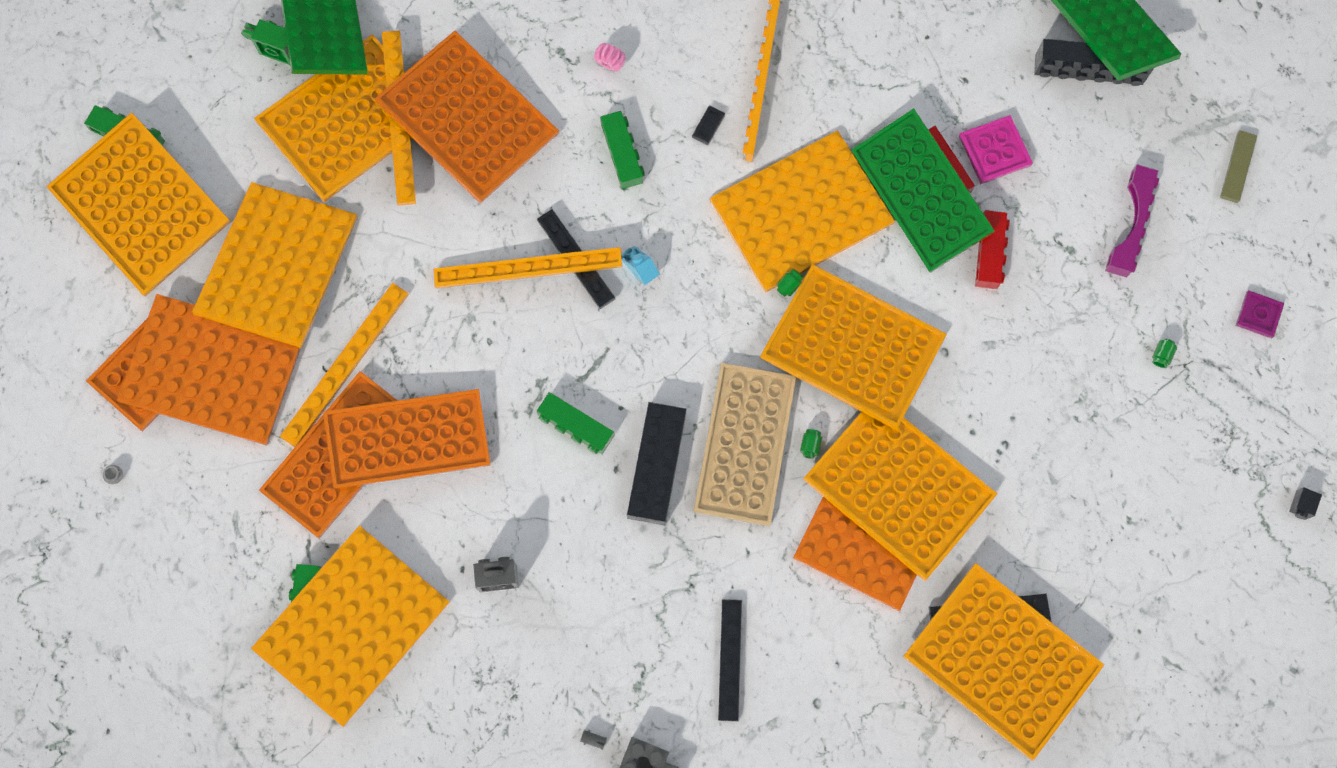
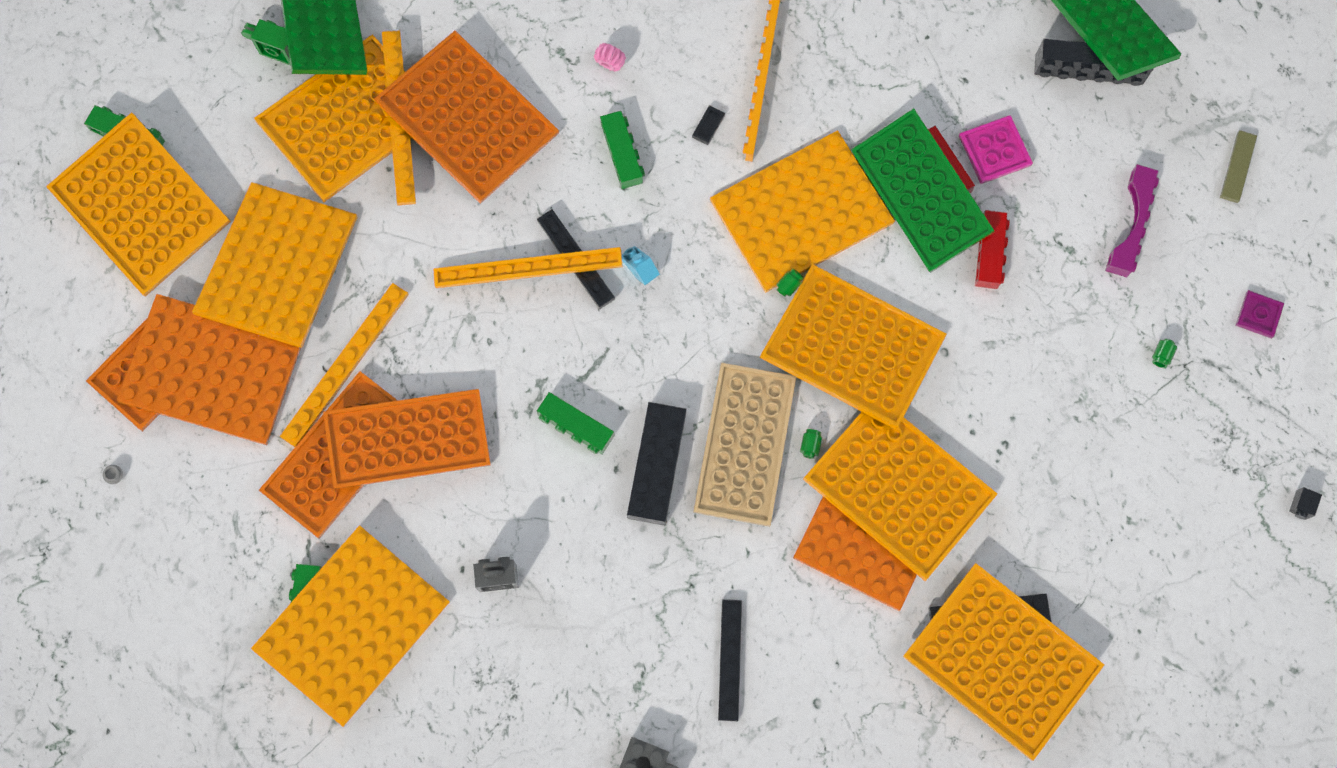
dark grey pin [580,729,607,750] -> none

